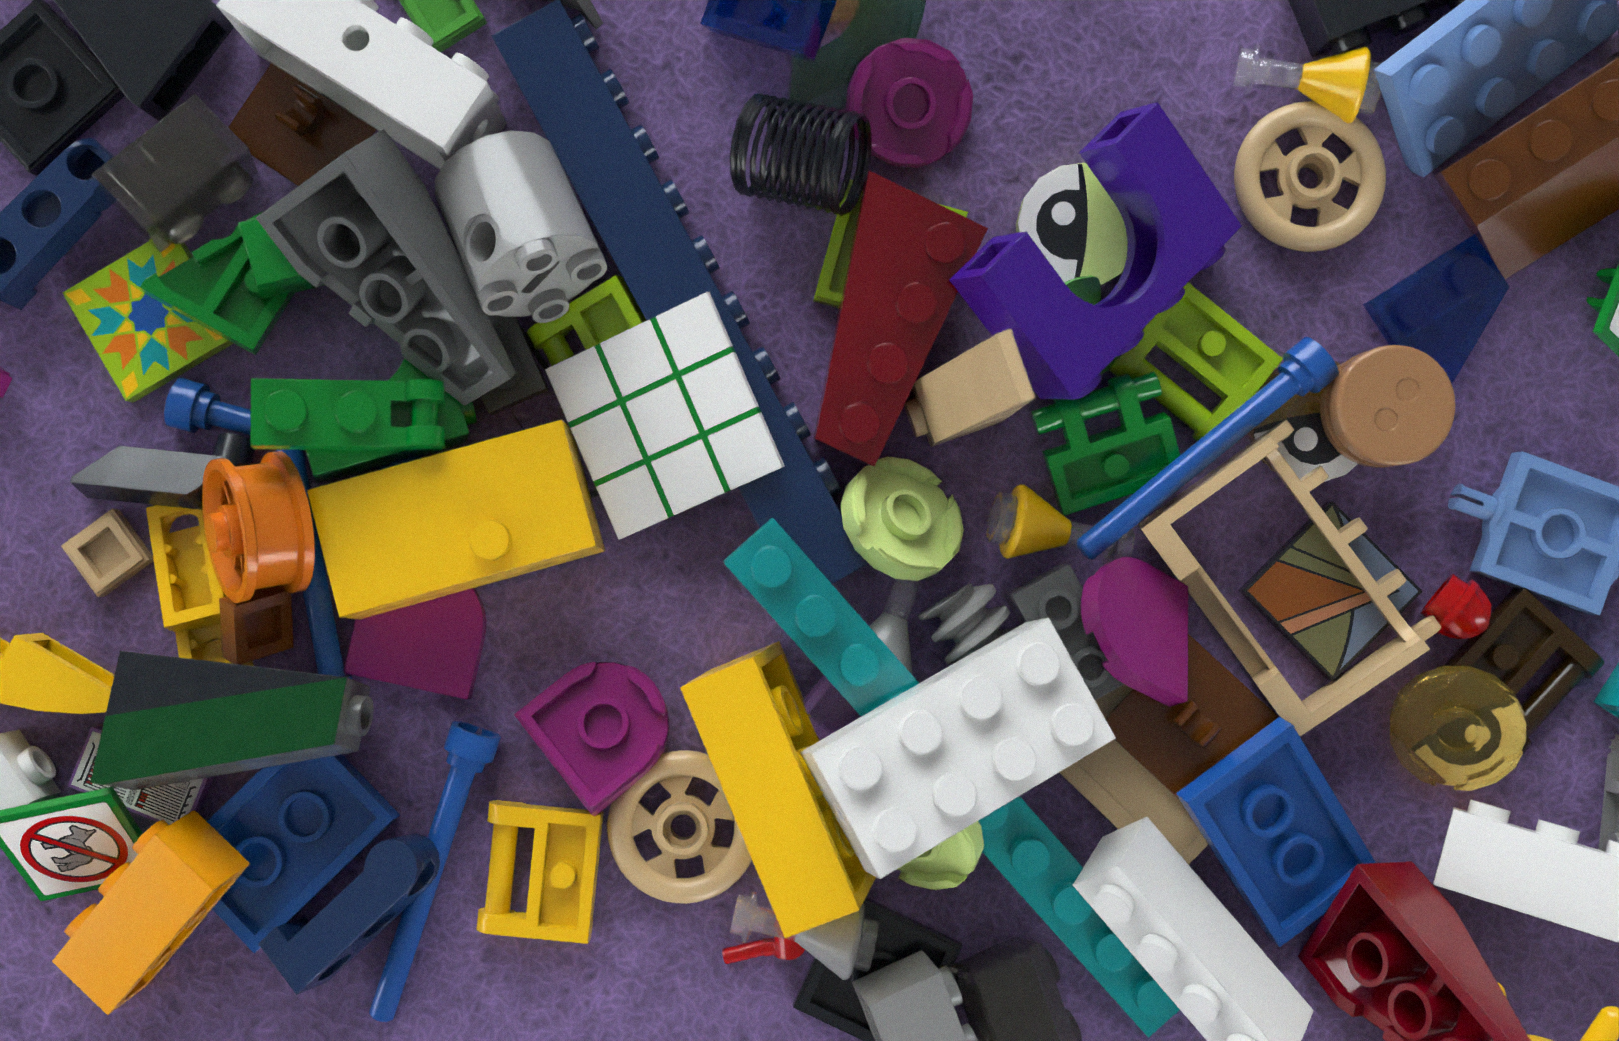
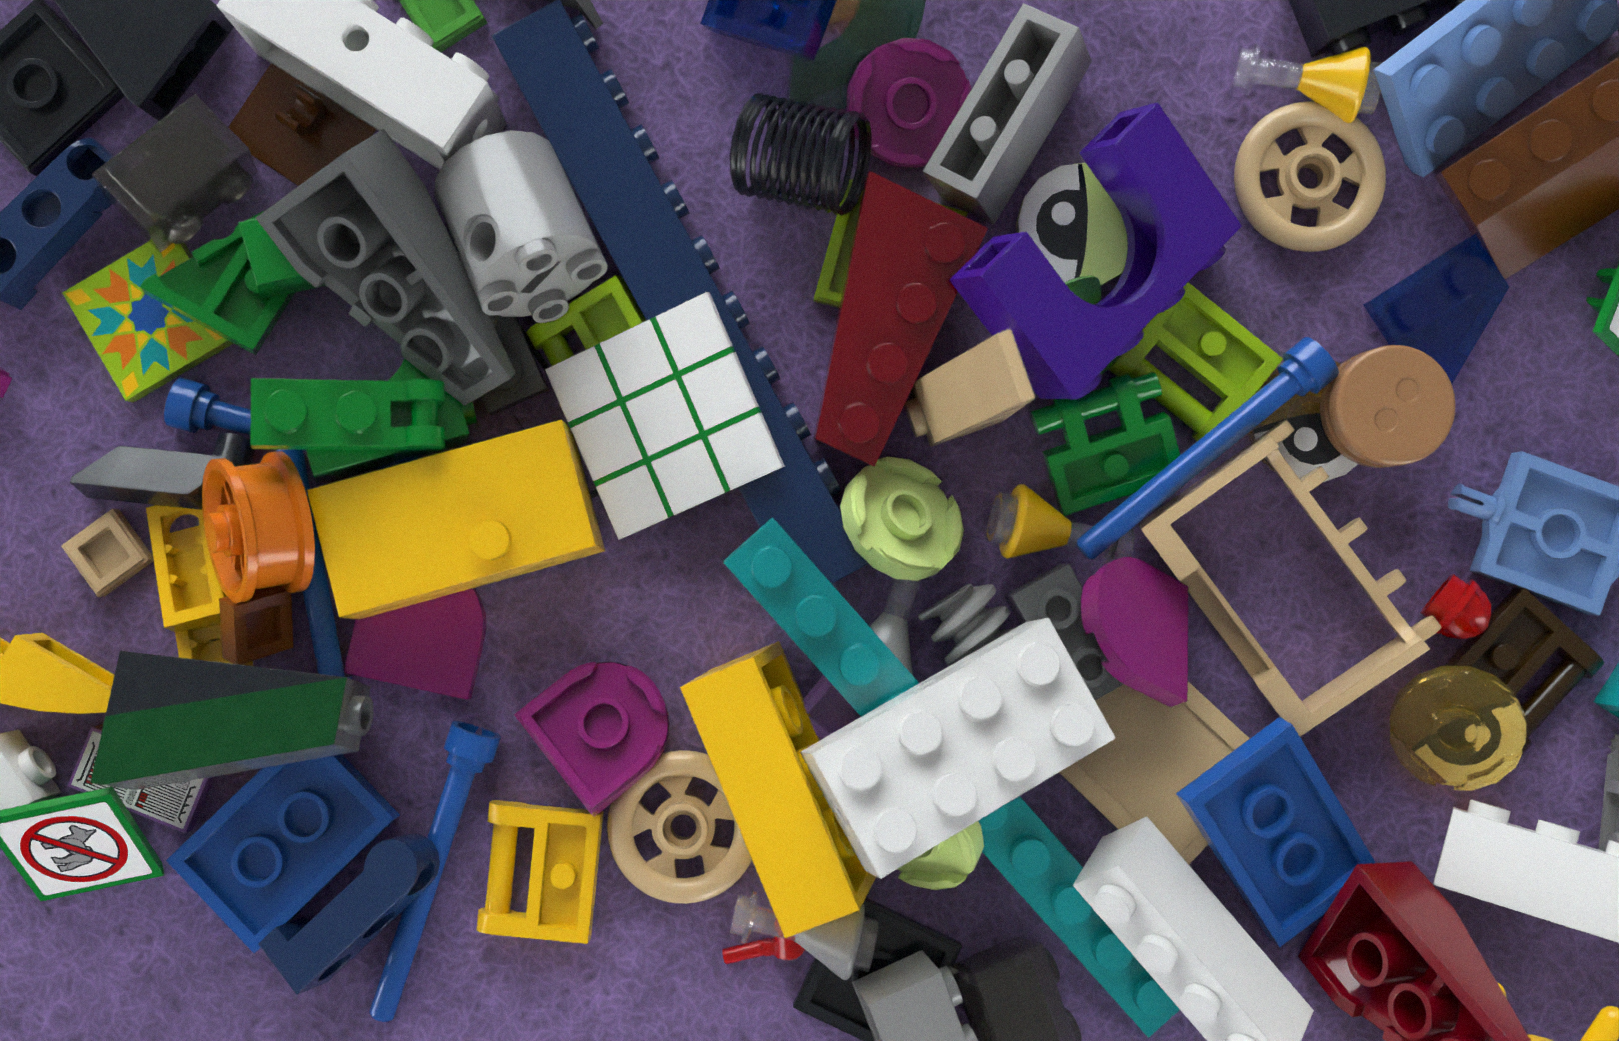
light orange brick [52,810,250,1015] -> none
reddish brown piece [1105,634,1279,800] -> none
tile [1238,501,1423,681] -> none
none -> light grey brick [923,3,1092,225]

